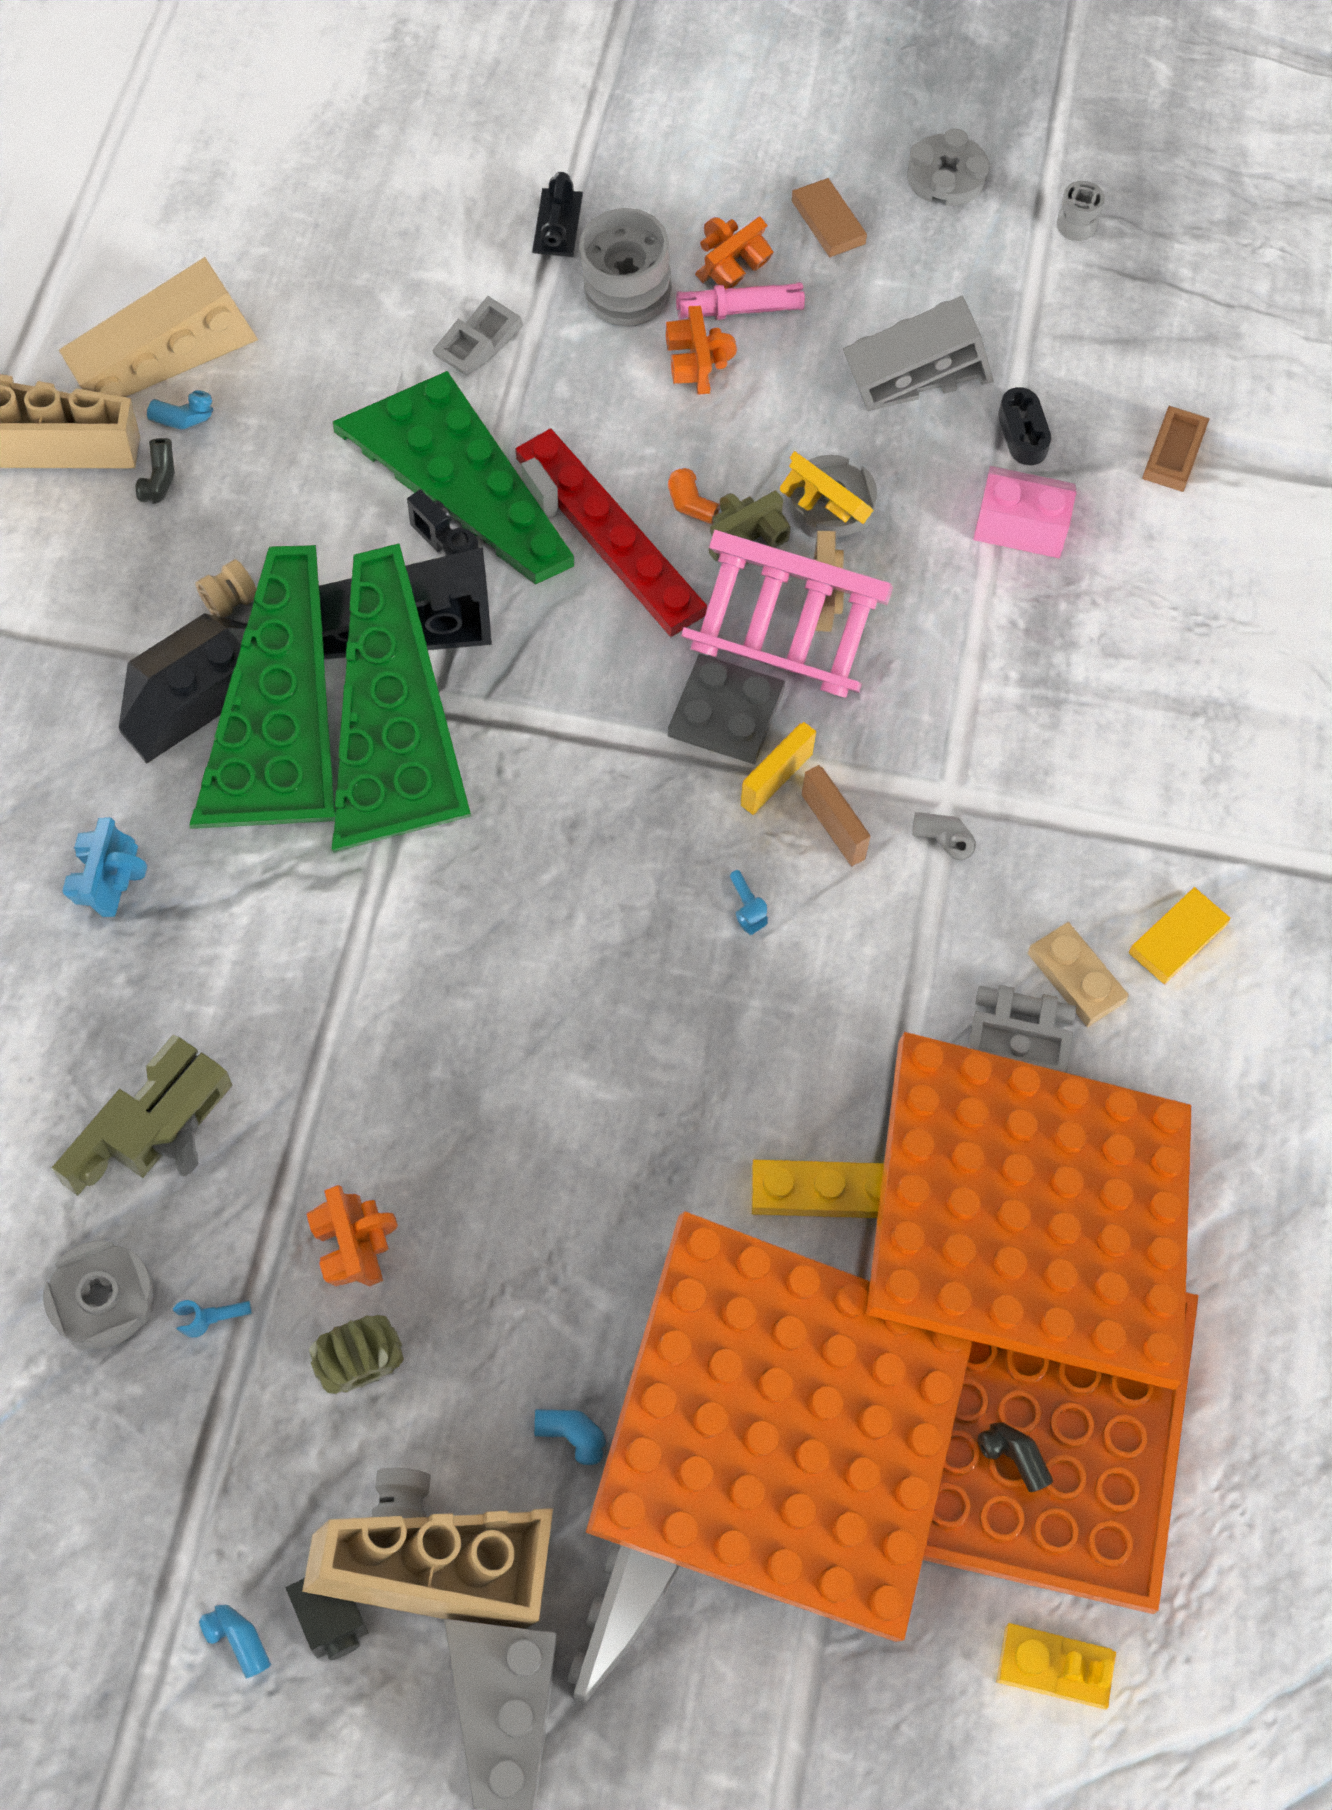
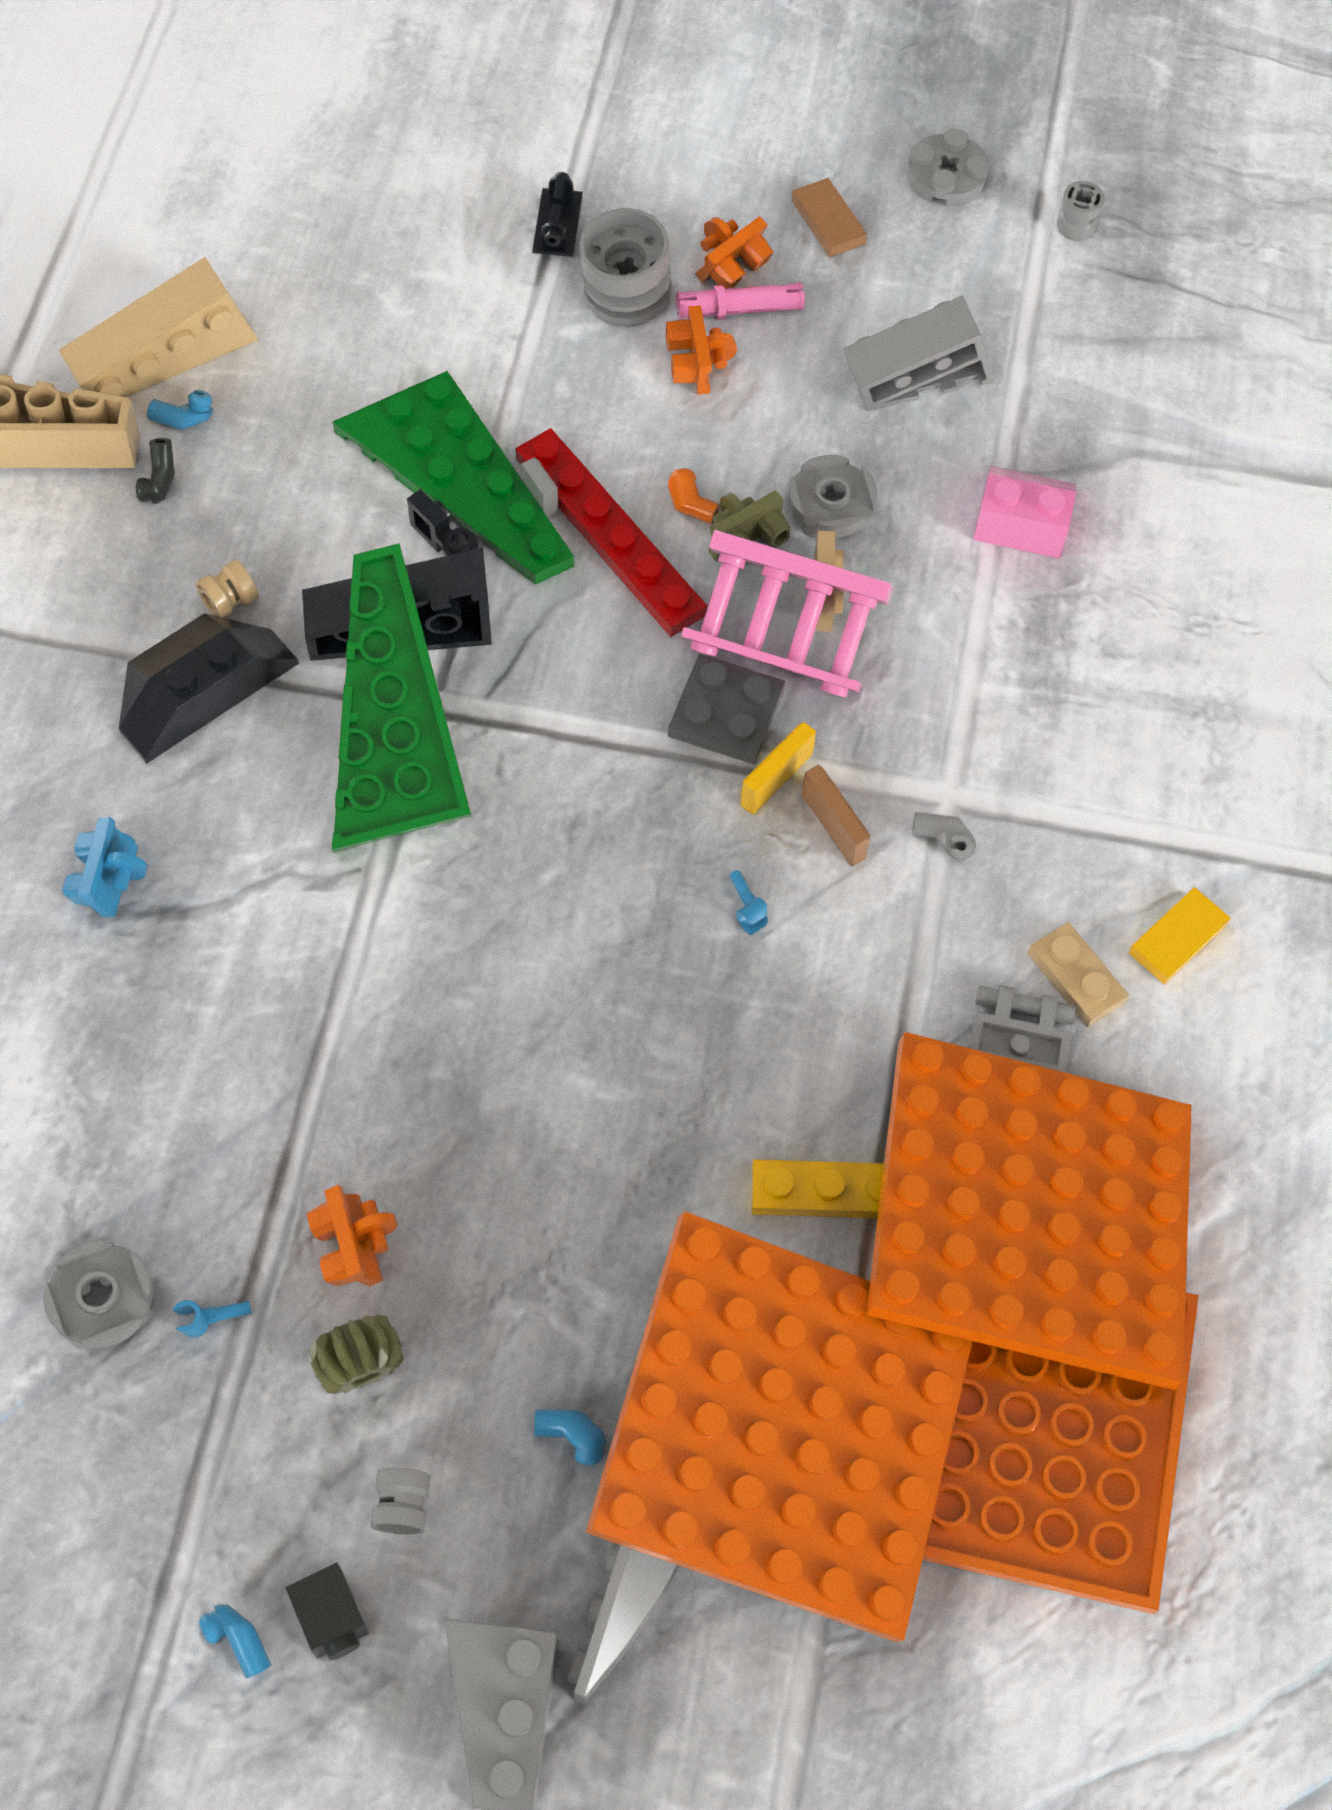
olive plate [51,1035,233,1196] -> none
green wing [189,545,335,829] -> none
tan wedge [302,1508,553,1629] -> none
light grey slope [432,296,523,376] -> none
yellow plate [780,451,874,524] -> none
pearl dark grey arm [977,1422,1053,1492] -> none
yellow plate [996,1623,1116,1710] -> none
black beam [998,387,1051,465] -> none
medium nougat tile [1142,405,1210,492] -> none

